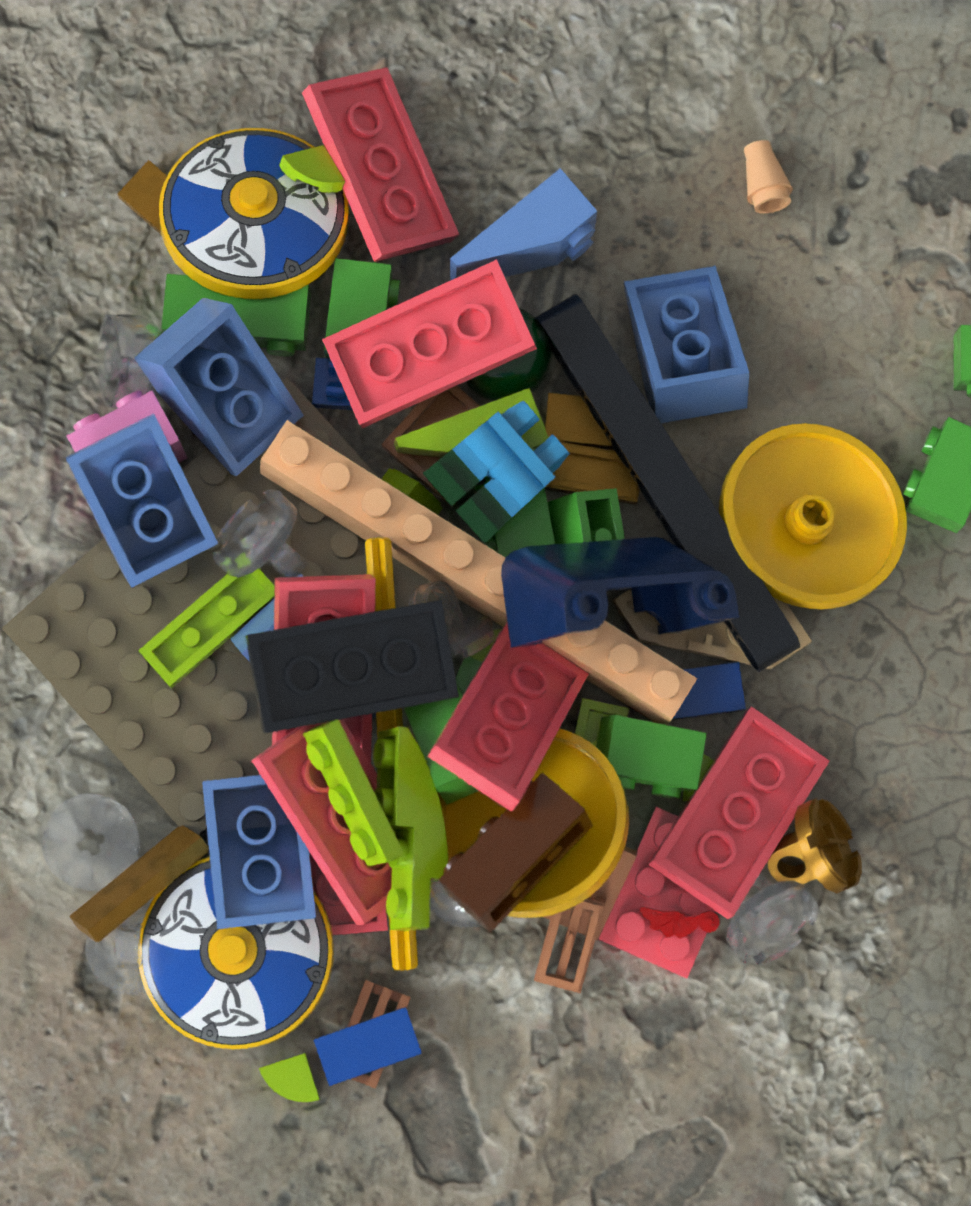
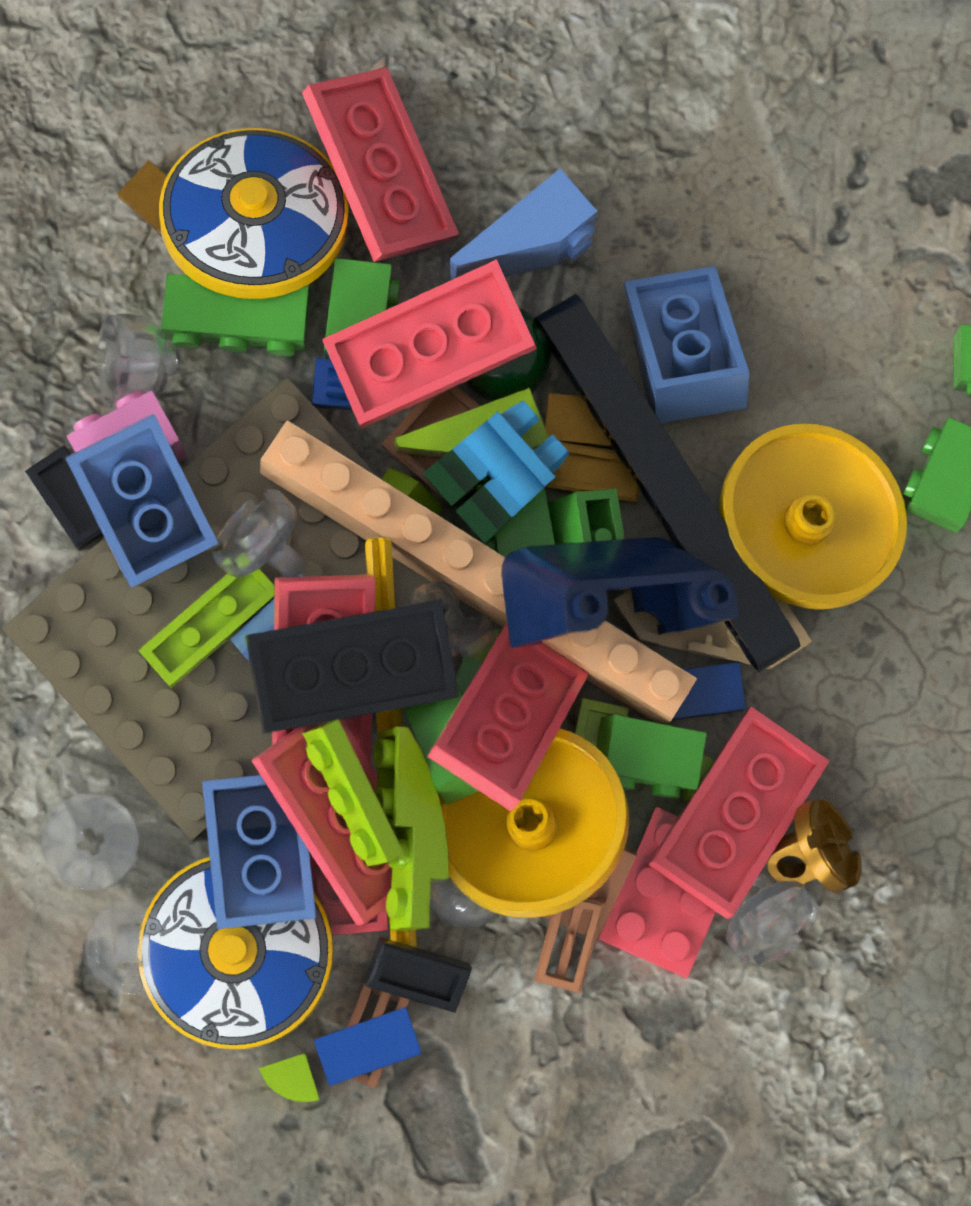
pearl gold tile [69,825,209,943] -> none
medium blue slope [134,298,304,476] -> none
lime tile [279,145,345,193] -> none
reddish brown brick [439,772,593,933] -> none
red piece [640,906,721,939] -> none
light nougat cone [744,140,793,214] -> none
none -> black tile [25,445,103,551]
none -> black tile [363,937,472,1013]

